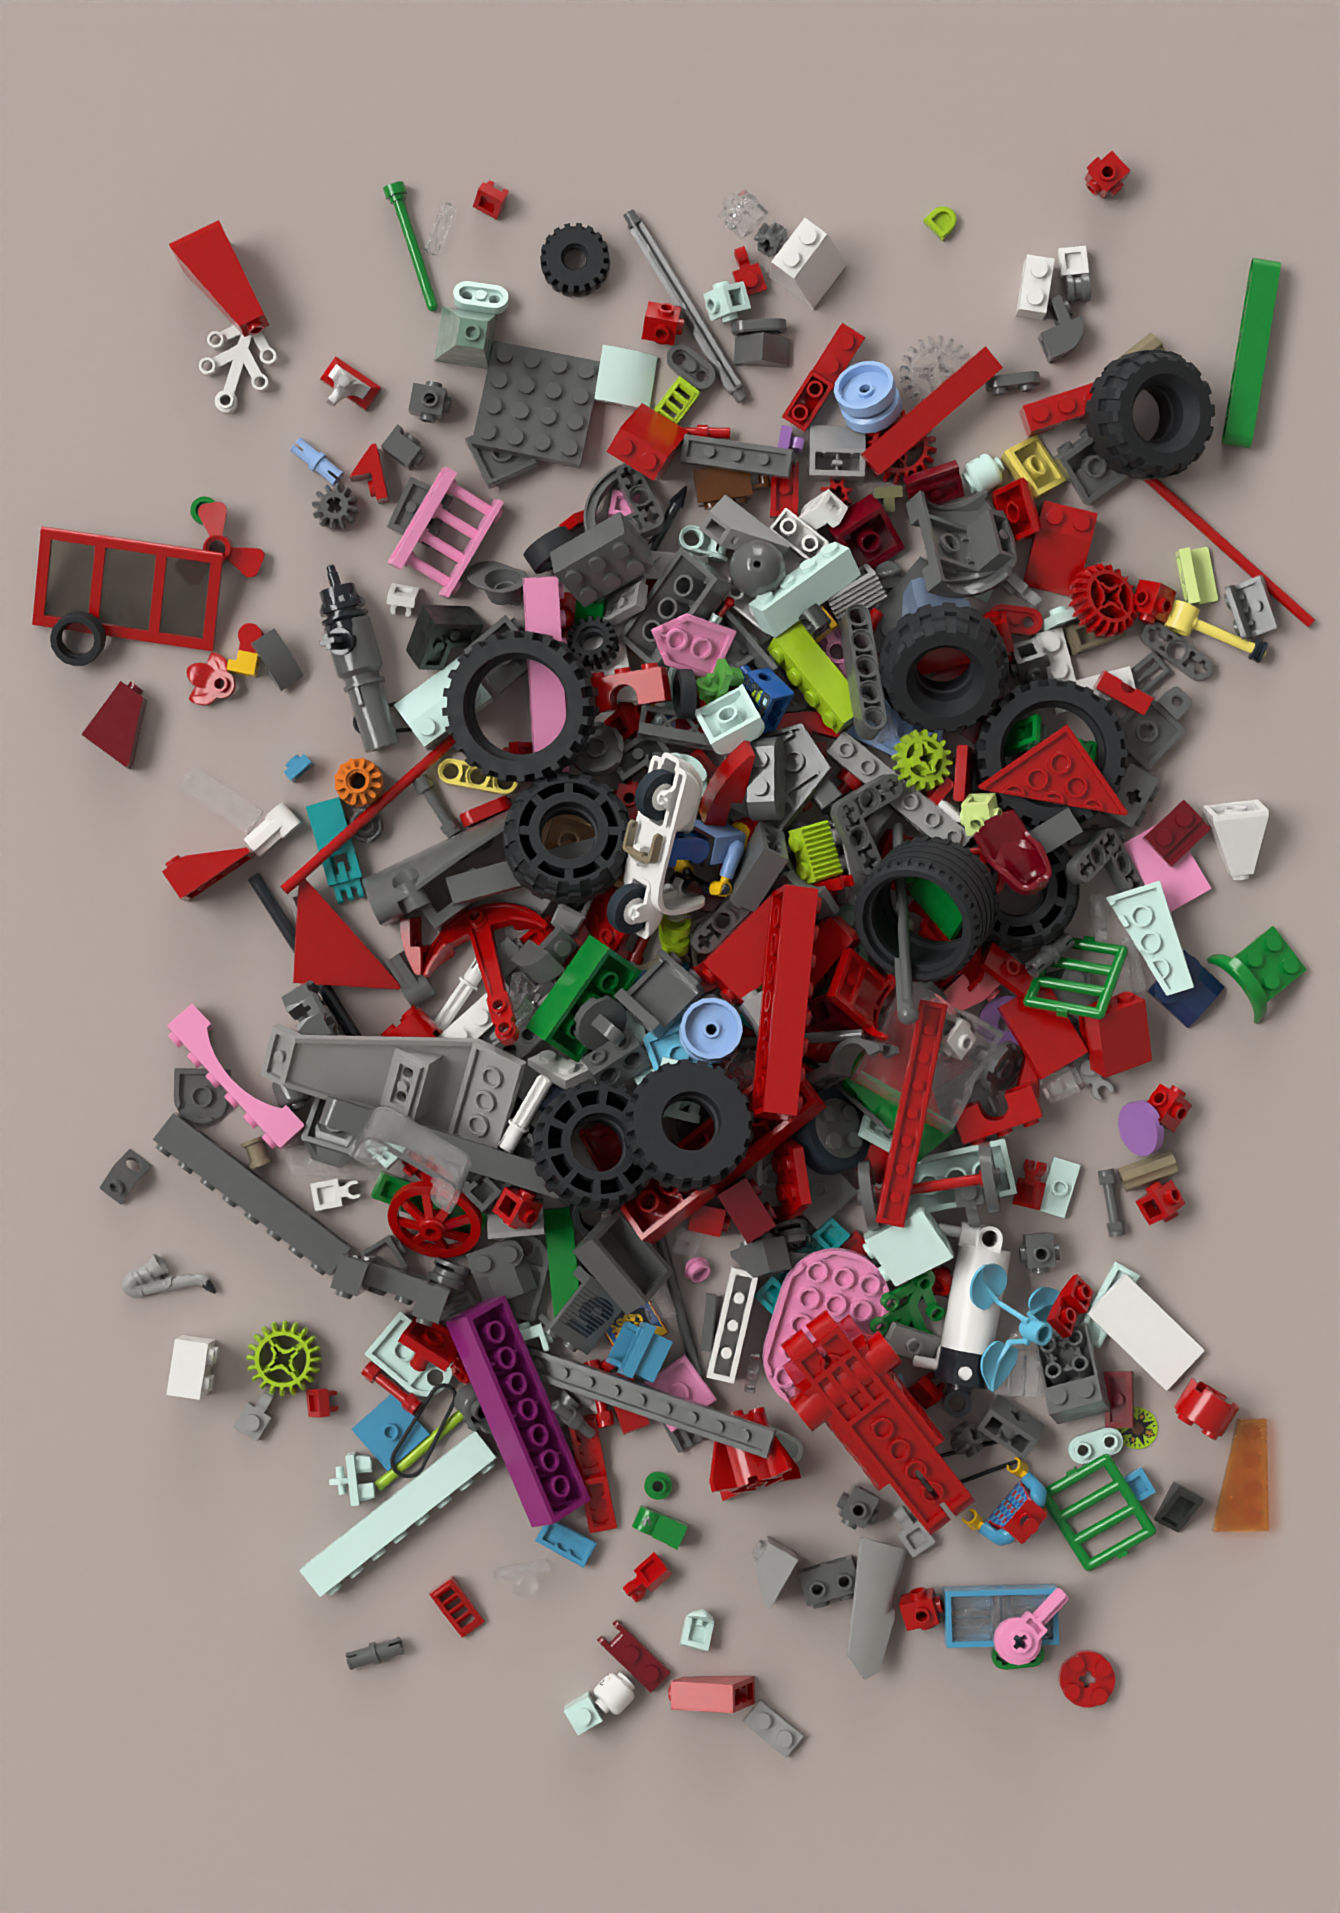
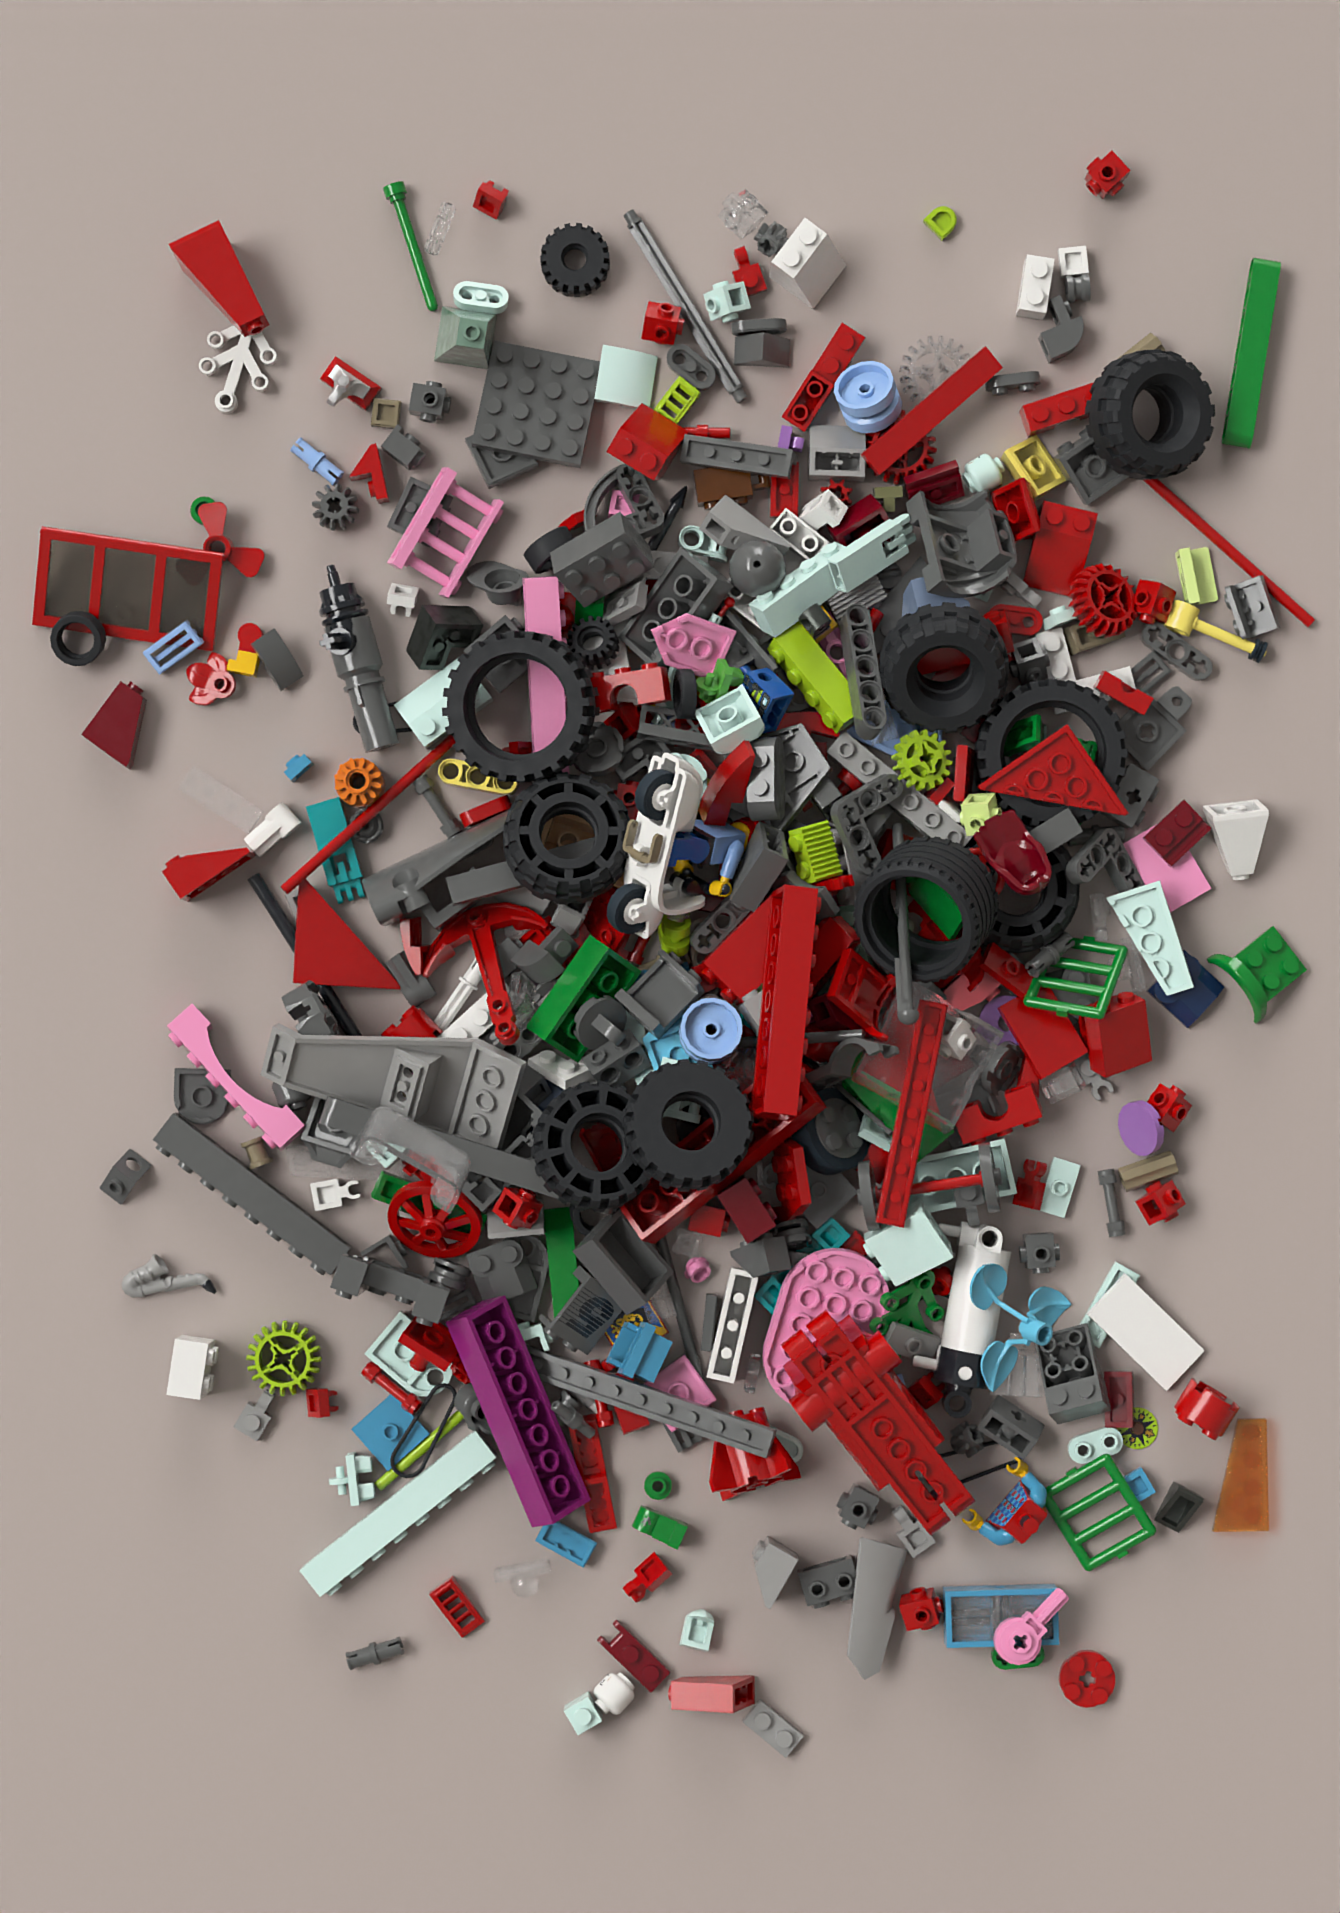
white axle [498,1074,552,1153] -> none
red slope [1046,1274,1094,1338] -> none
none -> light blue tile [143,620,204,675]
none -> dark tan tile [371,398,402,429]
none -> light aqua hinge [826,513,917,593]

